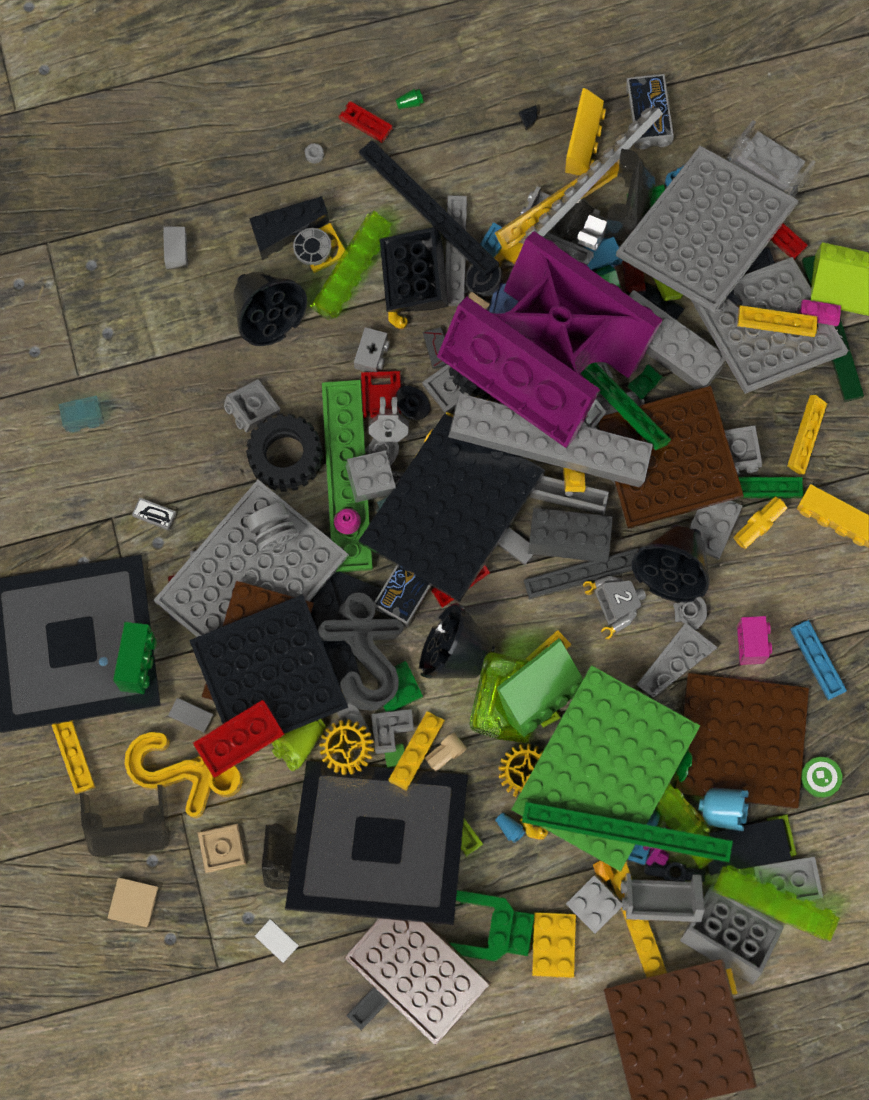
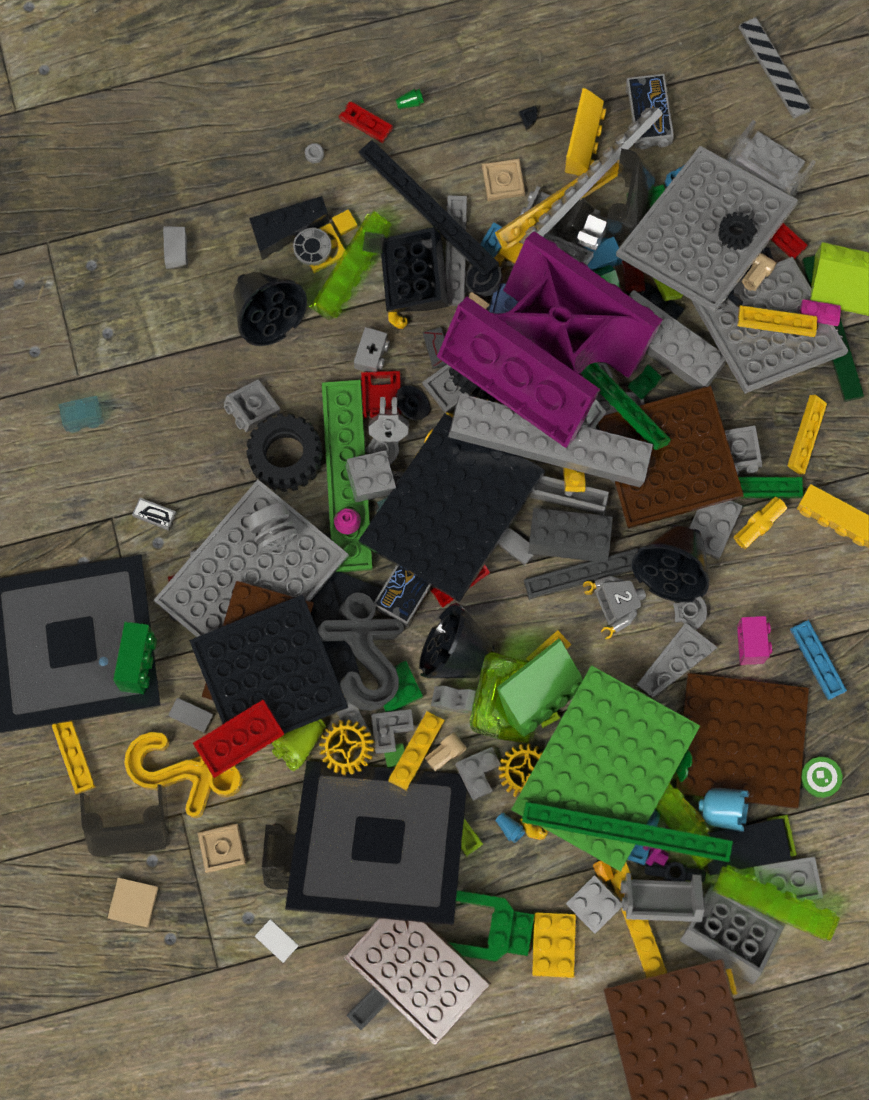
none -> yellow tile [332,209,358,236]
none -> clear smoke plate [362,232,385,254]
none -> light grey brick [431,686,476,713]
none -> light grey plate [455,747,501,801]
none -> tan tile [482,159,525,201]
none -> black tyre [718,212,755,250]
none -> tile [739,17,811,119]
none -> tan piece [742,253,777,291]

